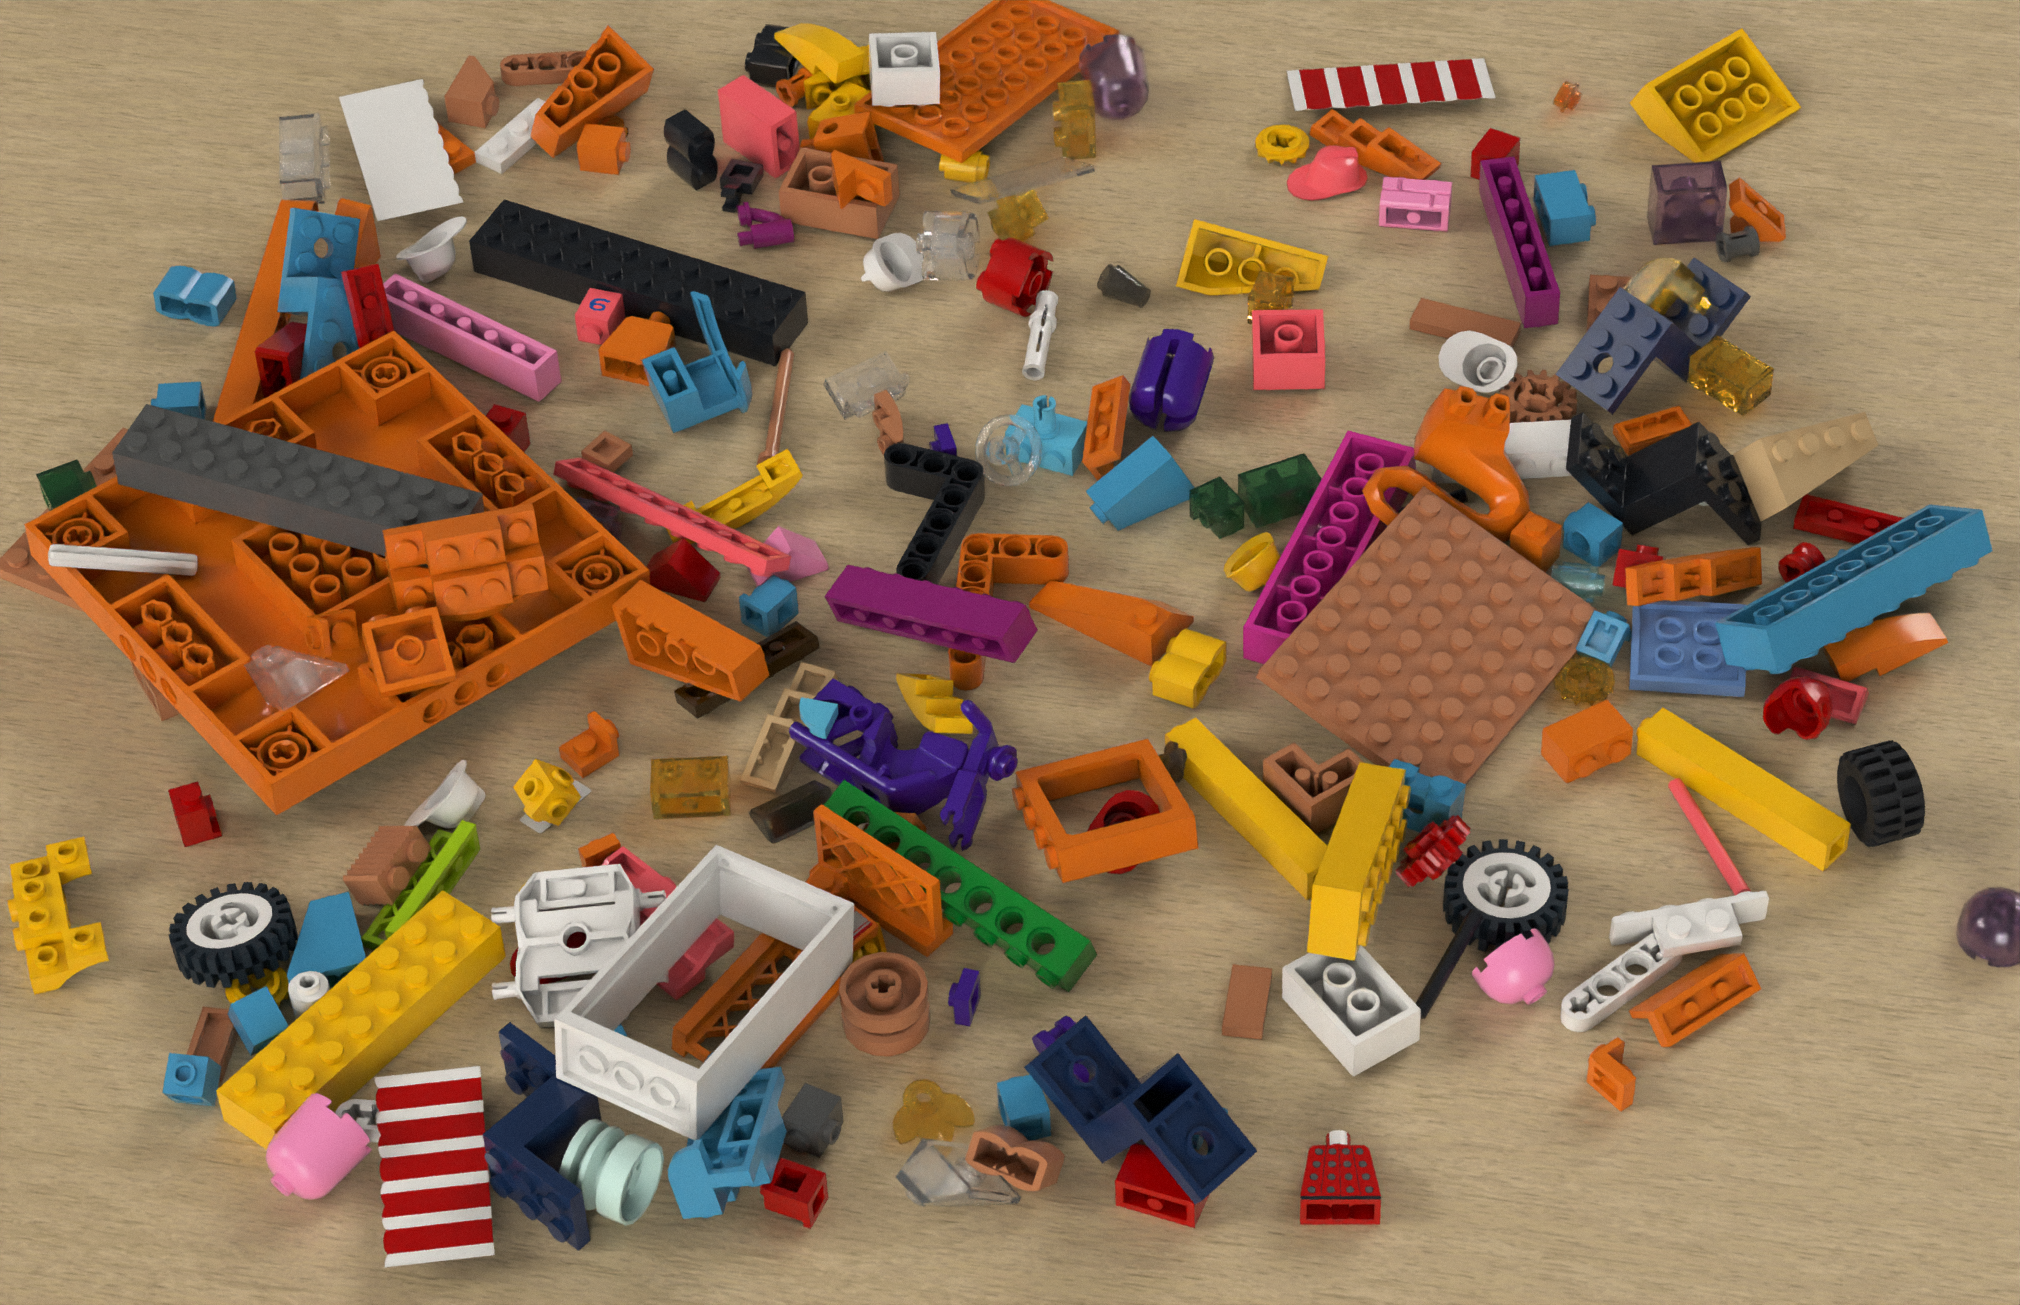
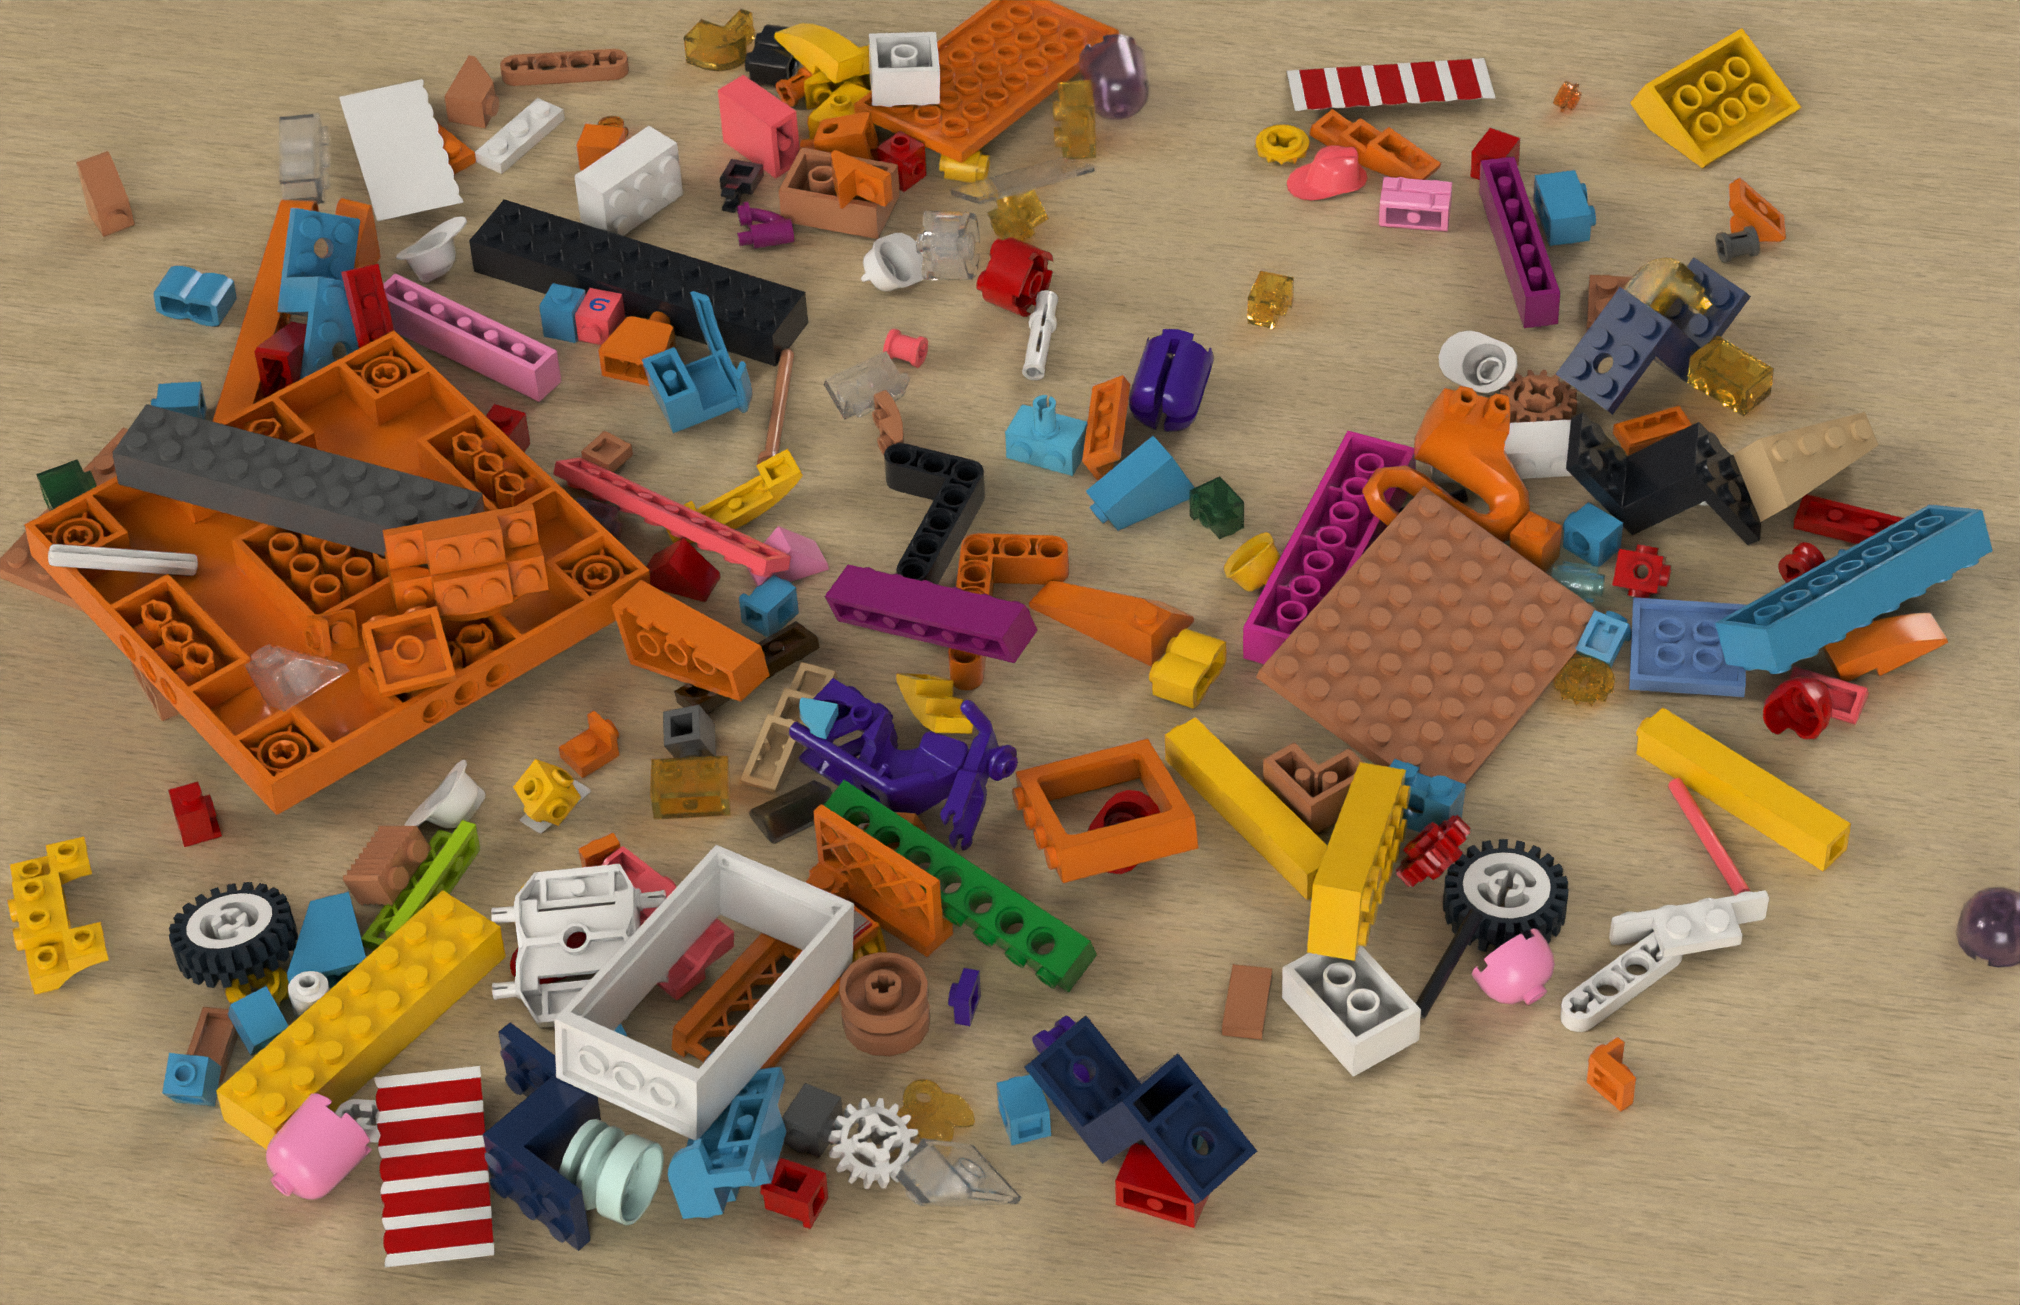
orange wedge [530,25,654,158] -> none
black brick [664,109,718,191] -> none
dark purple plate [929,423,957,456] -> none
nougat brick [965,1125,1065,1191] -> none
clear piece [975,414,1042,487] -> none
clear smoke cone [1097,264,1151,308] -> none
clear smoke plant [1159,741,1187,783] -> none
yellow wedge [1176,219,1328,296] -> none
clear green brick [1238,453,1322,528] -> none
coral brick [1252,309,1325,390] -> none
red torso [1300,1130,1381,1225] -> none
nougat tile [1409,298,1521,348] -> none
orange brick [1541,700,1633,784] -> none
orange slope [1625,547,1762,606] -> none
orange panel [1629,953,1761,1047] -> none
brick [1647,161,1728,245] -> none
black tyre [1837,740,1925,847] -> none
none -> nougat slope [76,151,135,237]
none -> dark azure brick [539,283,585,343]
none -> white brick [574,126,683,236]
none -> dark grey brick [663,705,716,765]
none -> clear yellow brick [683,9,755,71]
none -> white gear [828,1098,920,1189]
none -> red brick [877,131,927,192]
none -> coral bush [883,329,928,368]

